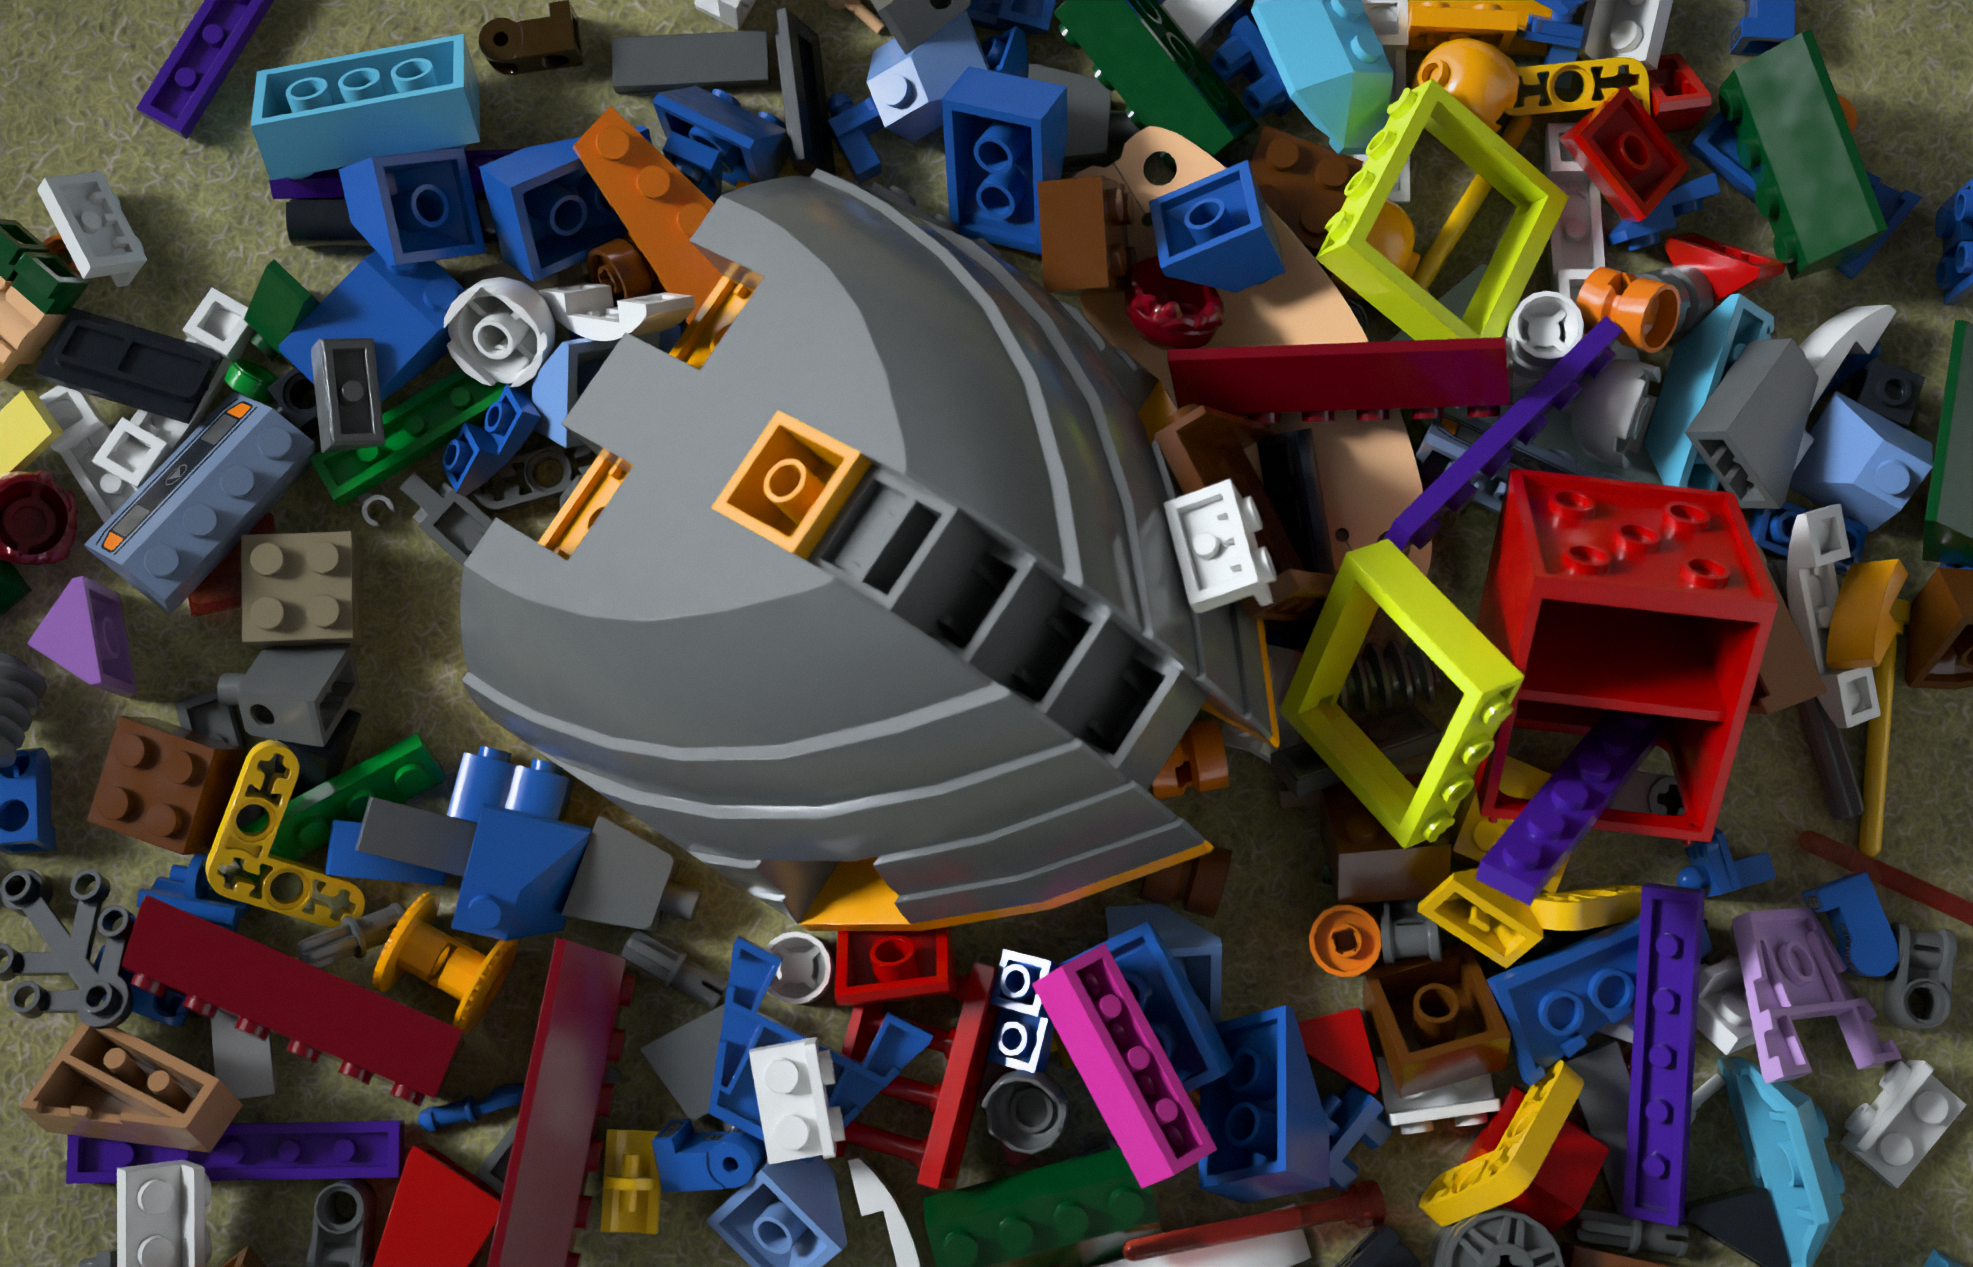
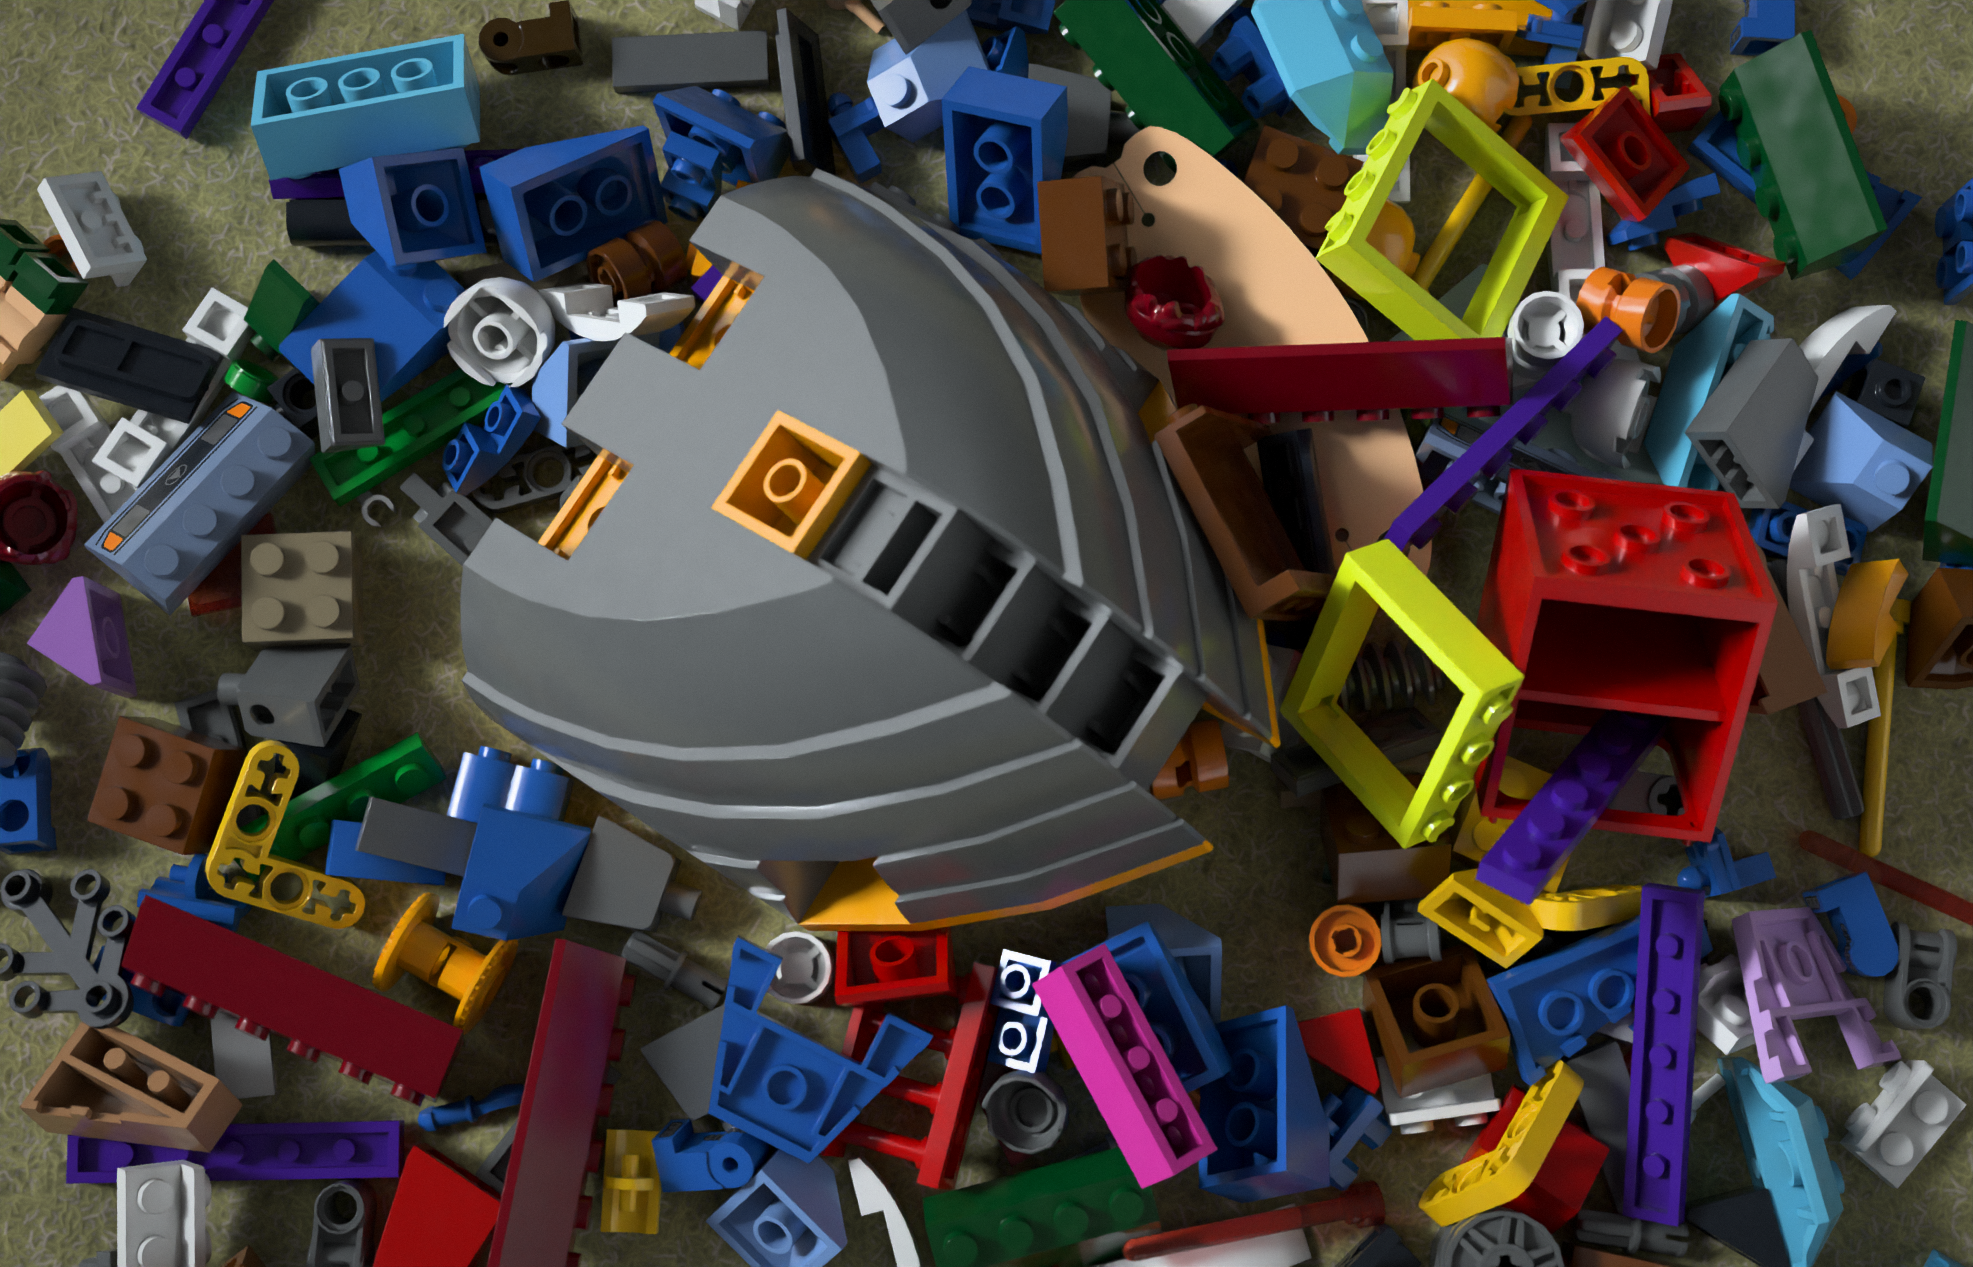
dark grey axle [297,903,405,968] -> none
orange wing [573,106,723,325] -> none
white bracket [749,1037,845,1165] -> none
reddish brown wheel [1139,845,1232,919] -> none
blue slope [1149,160,1286,293] -> none
white bracket [1163,479,1277,613] -> none

